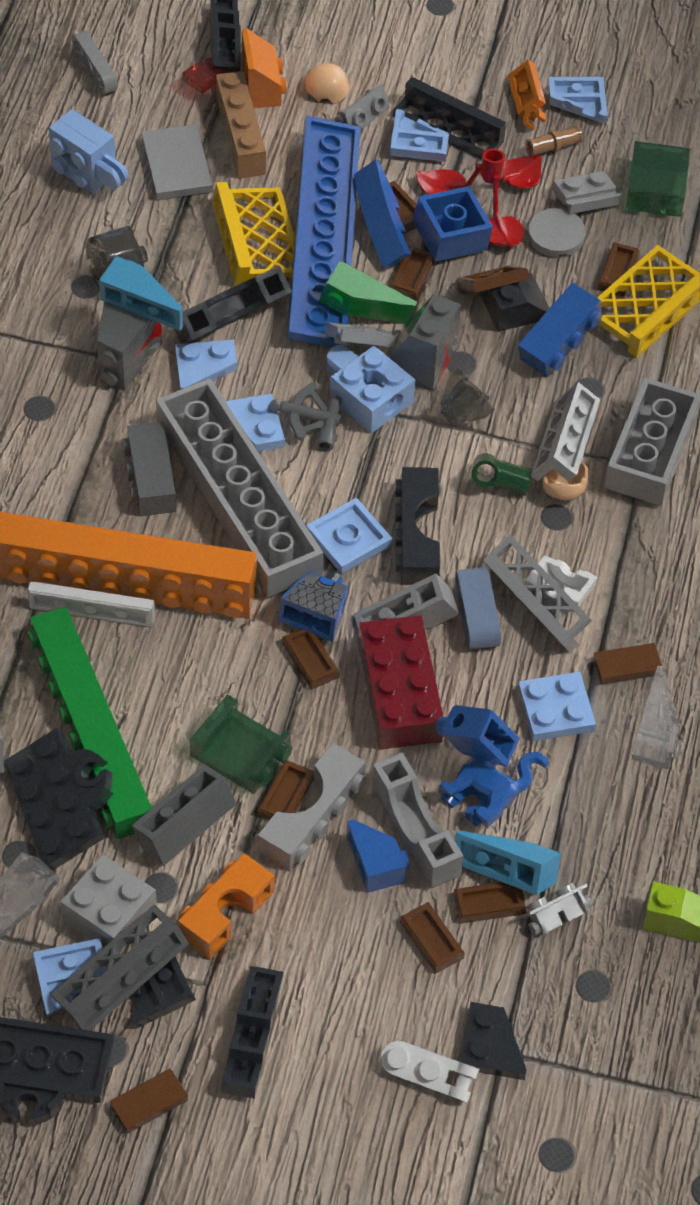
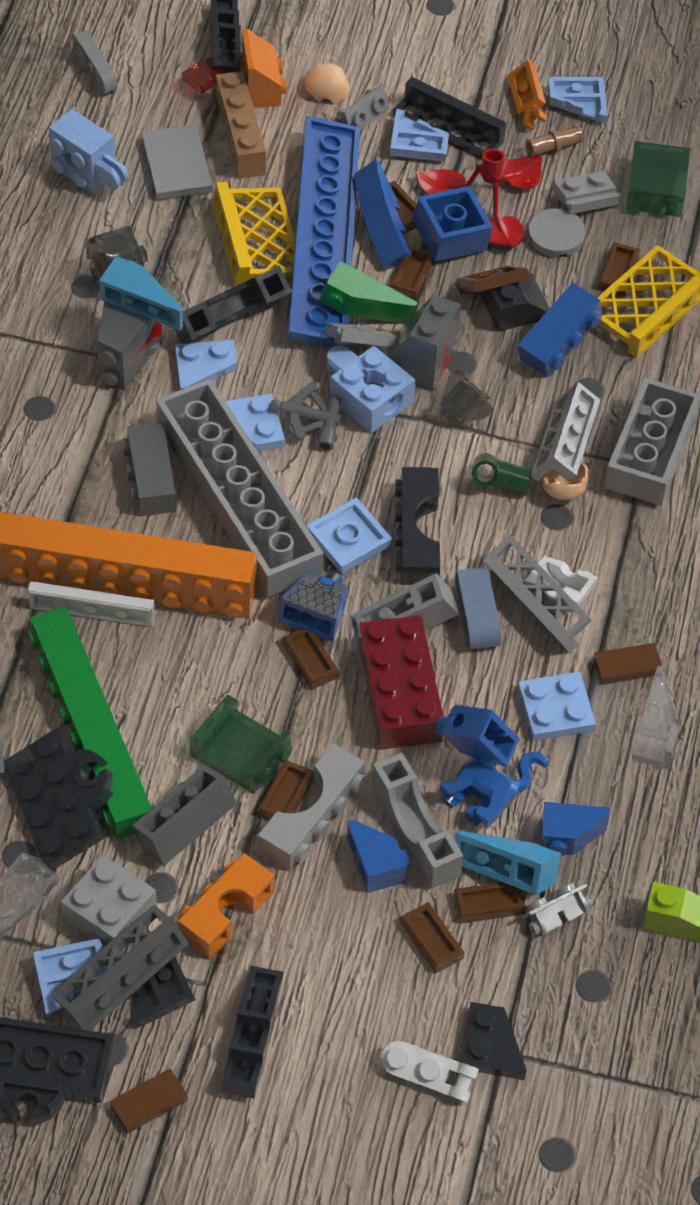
none -> blue slope [540,802,610,856]

